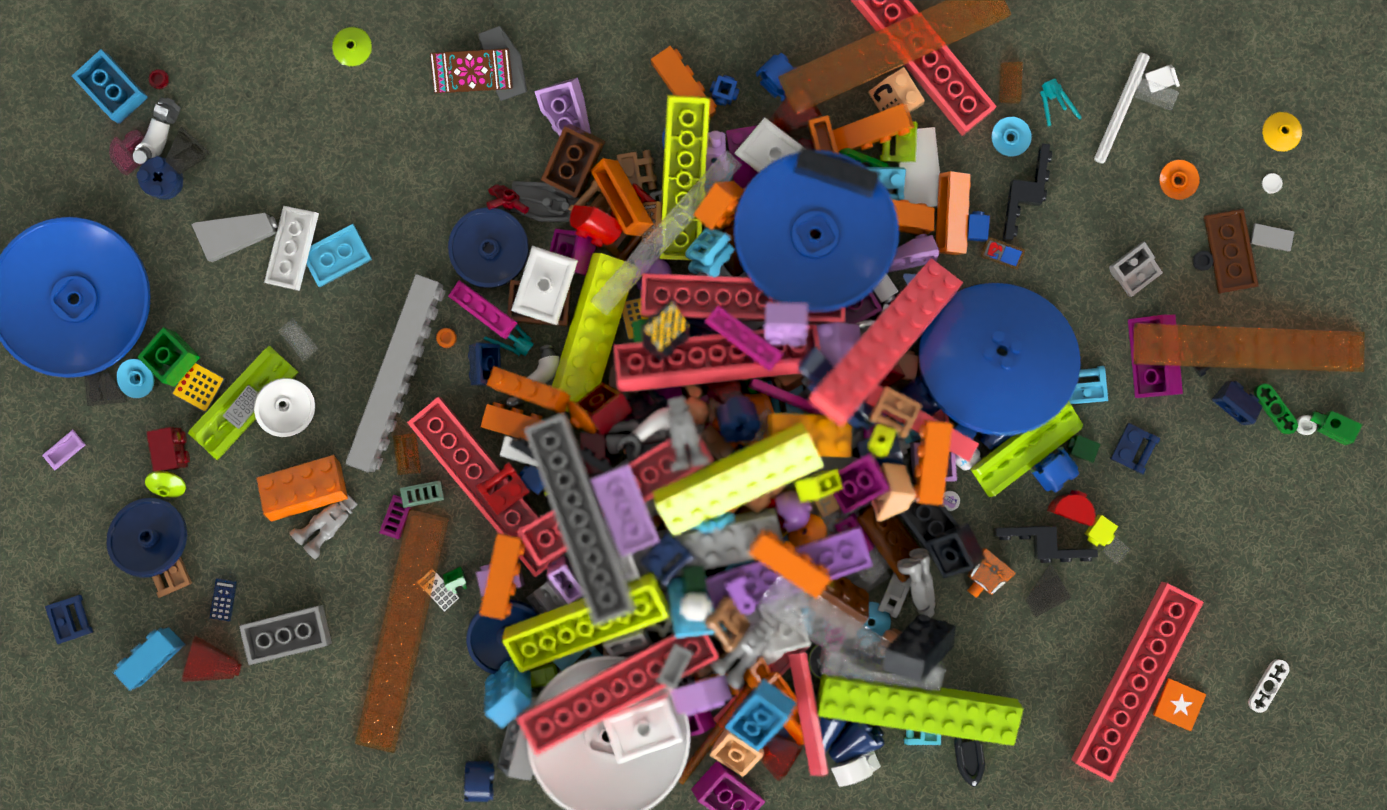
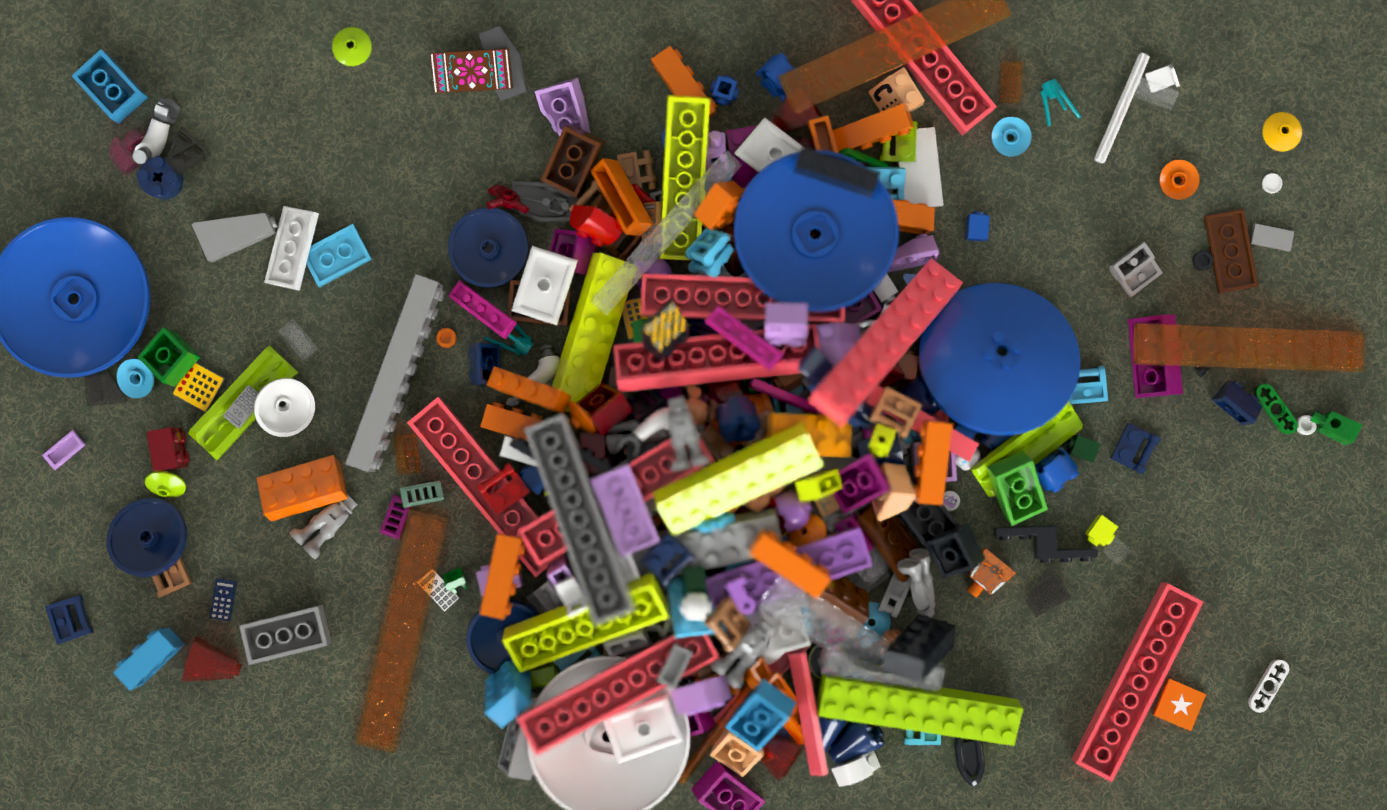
dark red plate [149,69,169,89] -> none
dark blue brick [464,761,494,802] -> none
brick [936,171,971,255] -> none
slope [980,237,1026,270] -> none
black bracket [1002,143,1052,242] -> none
red brick [1047,490,1095,526] -> none
none -> white bracket [555,576,587,618]
none -> bright green brick [987,451,1048,526]

